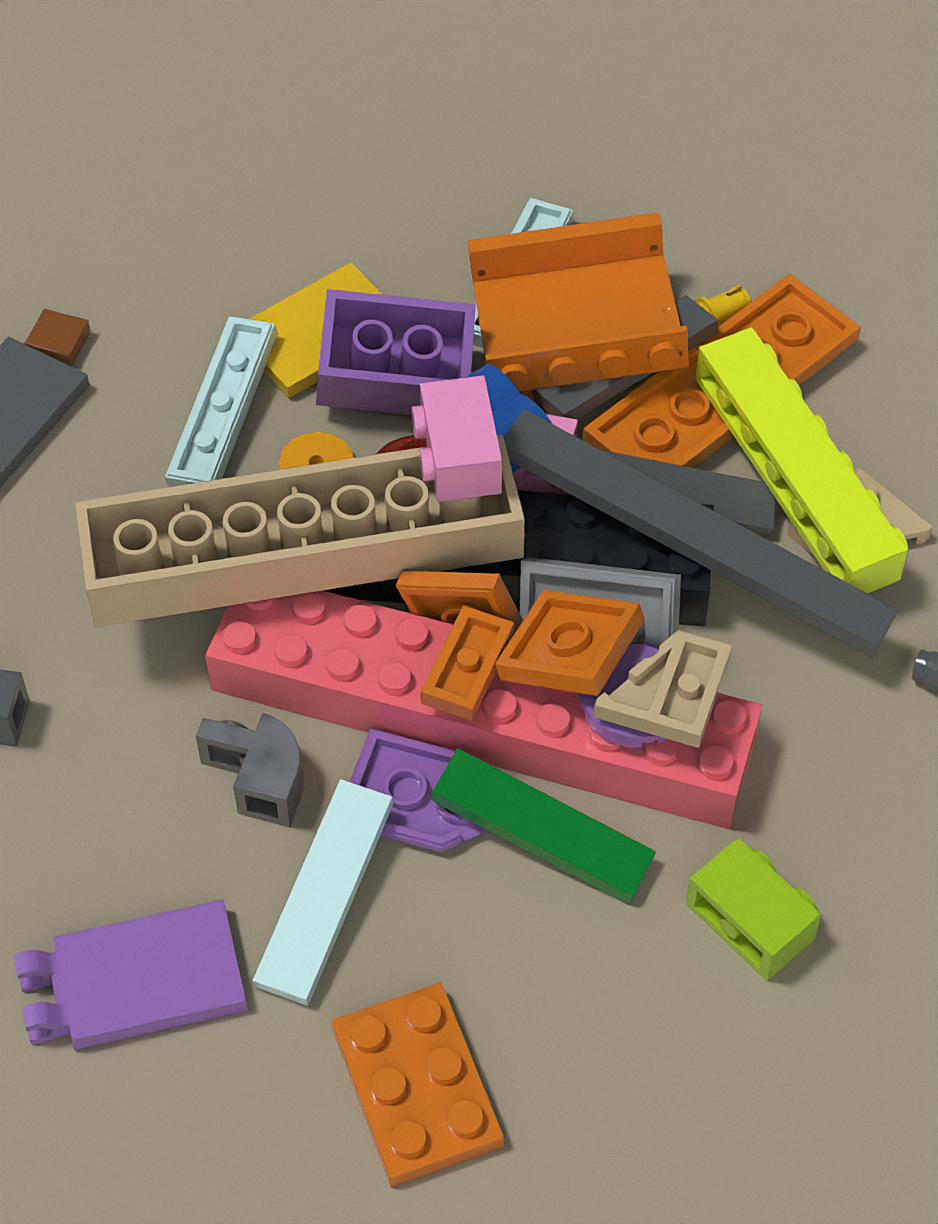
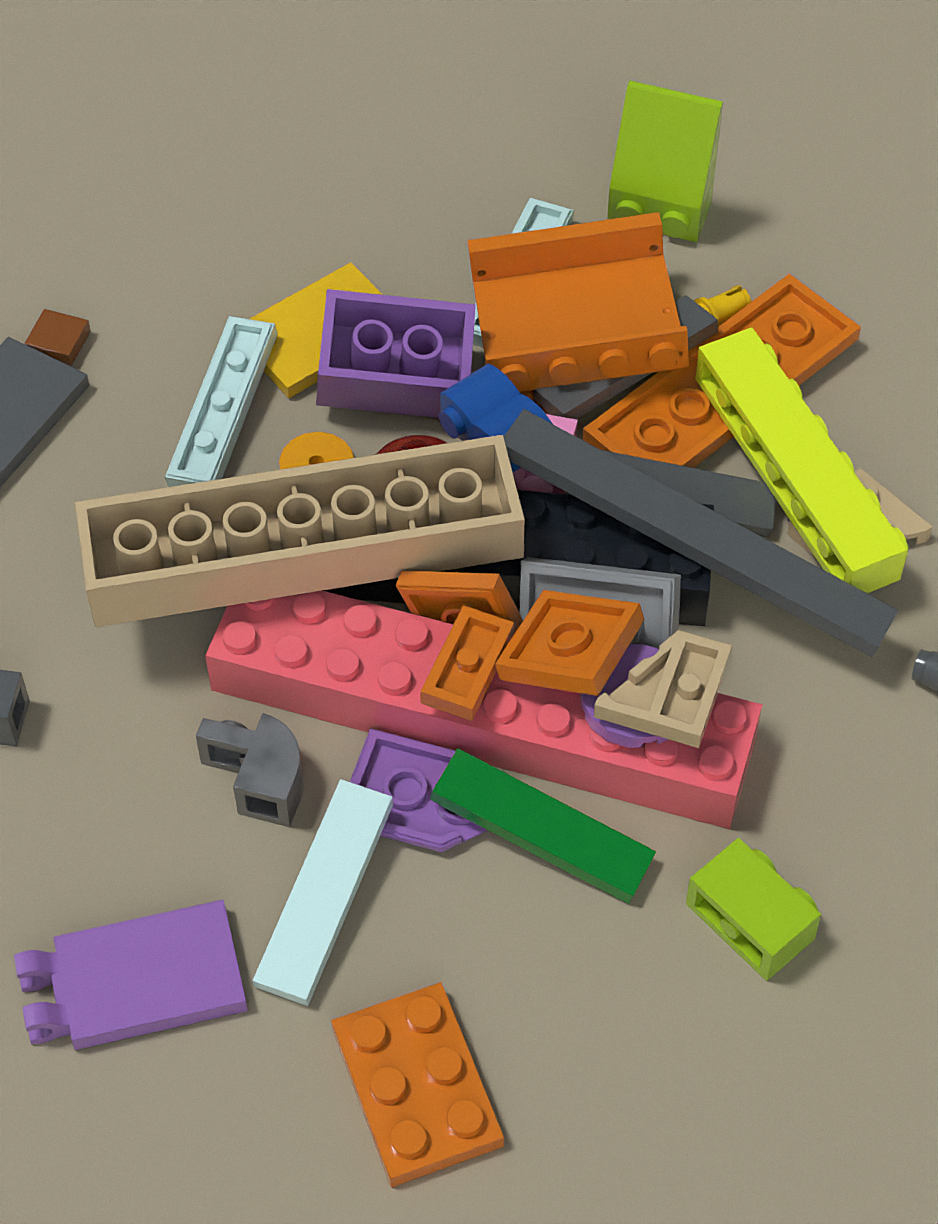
bright pink brick [411,375,502,502] -> none
none -> lime slope [607,80,723,242]

